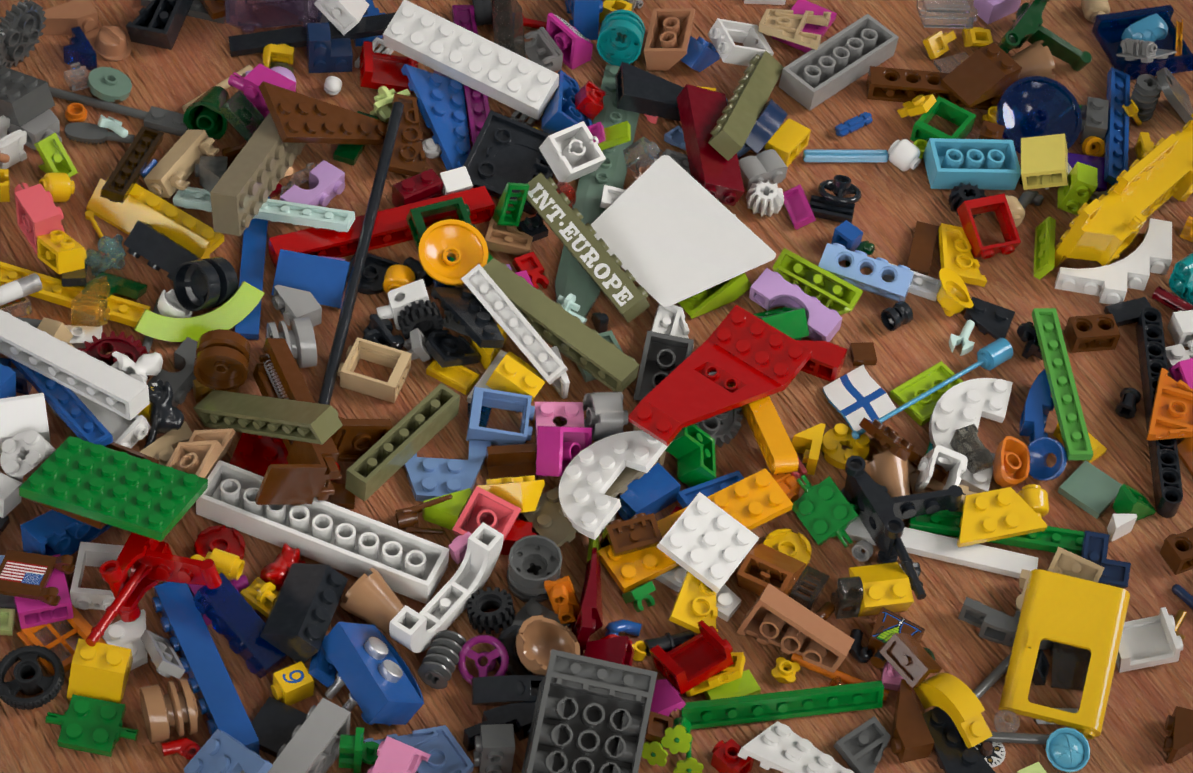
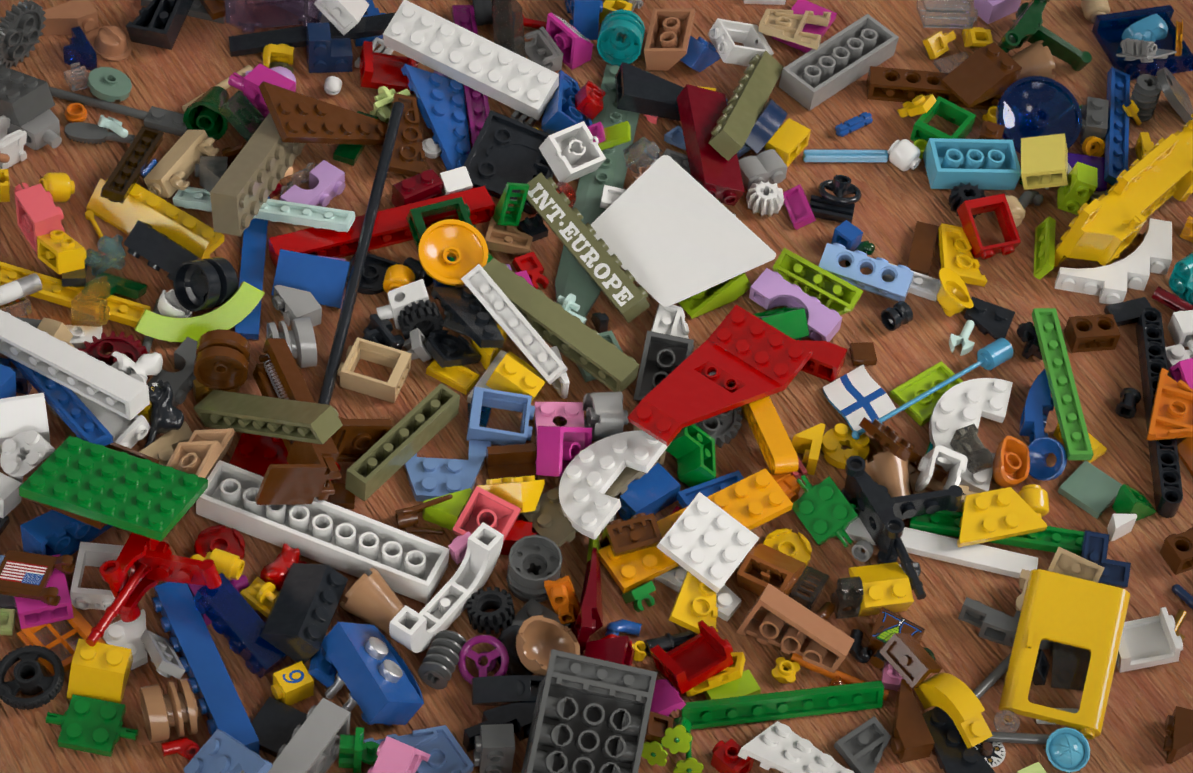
lime slope [34,132,78,177] -> none

